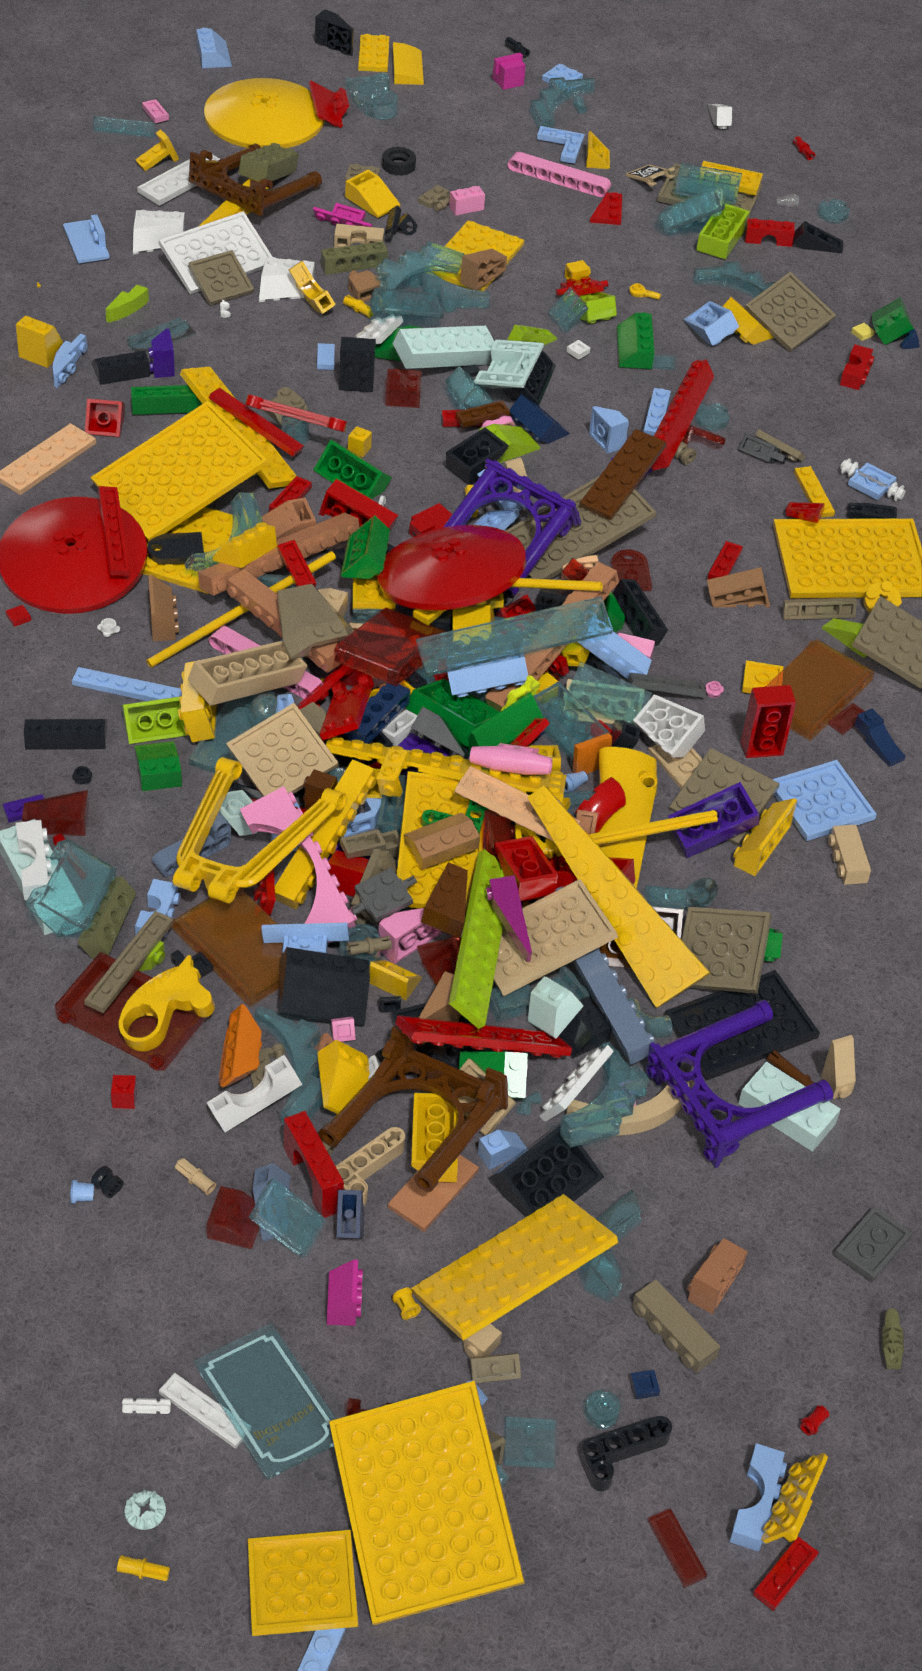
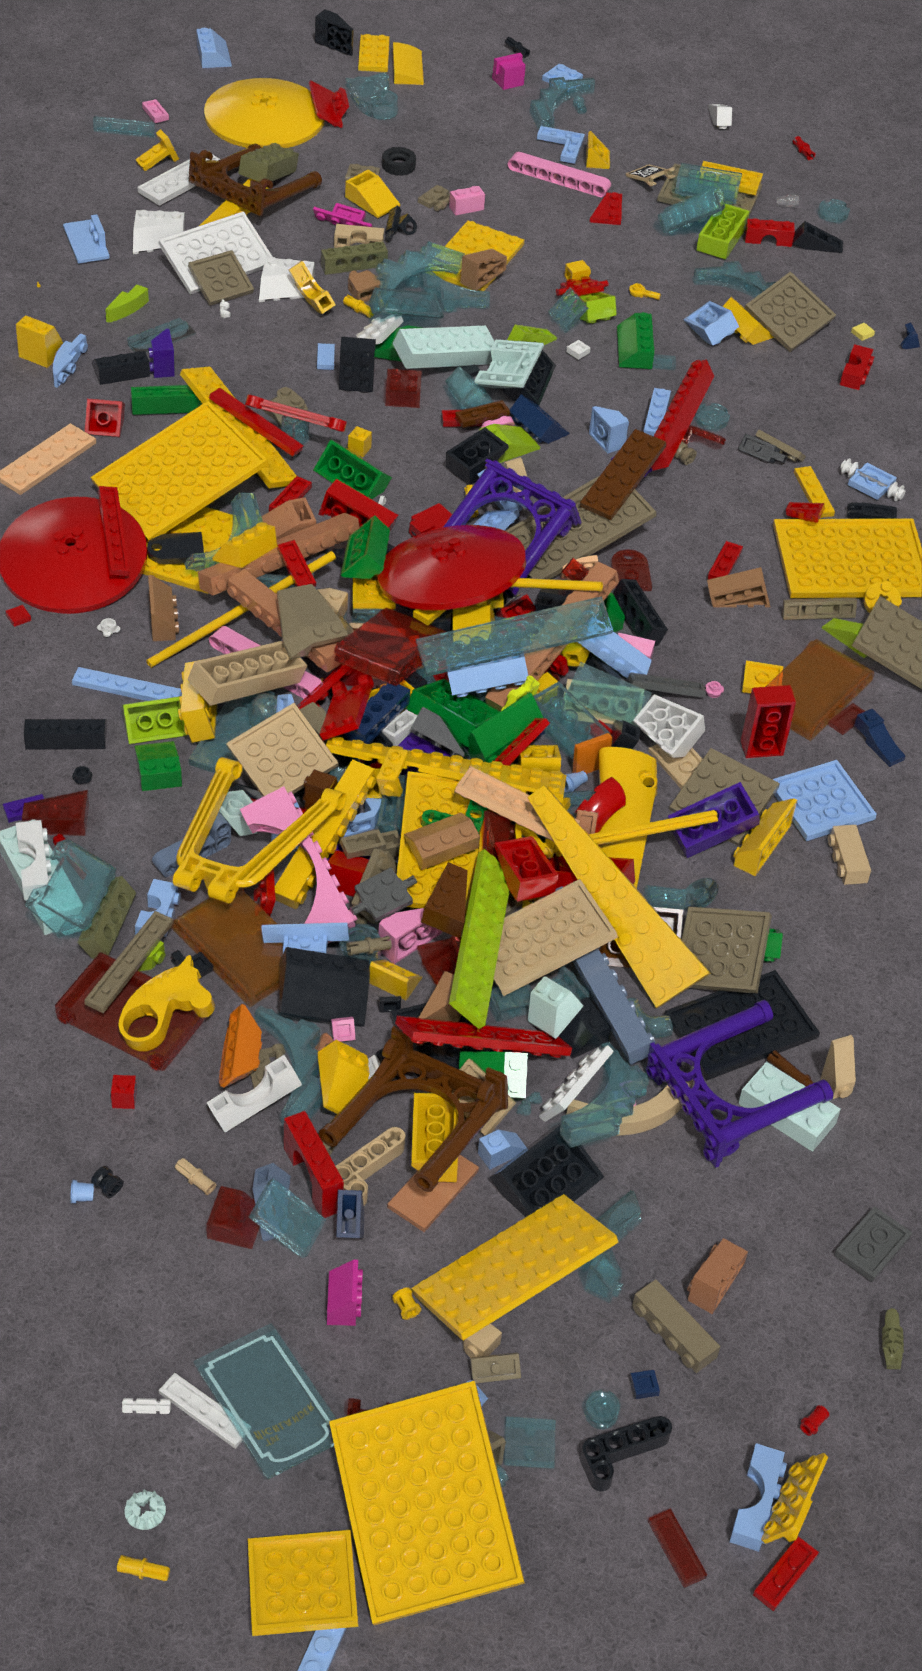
bright pink plate [470,743,553,775] -> none
magenta wedge [485,875,532,962] -> none
green slope [872,297,914,345] -> none

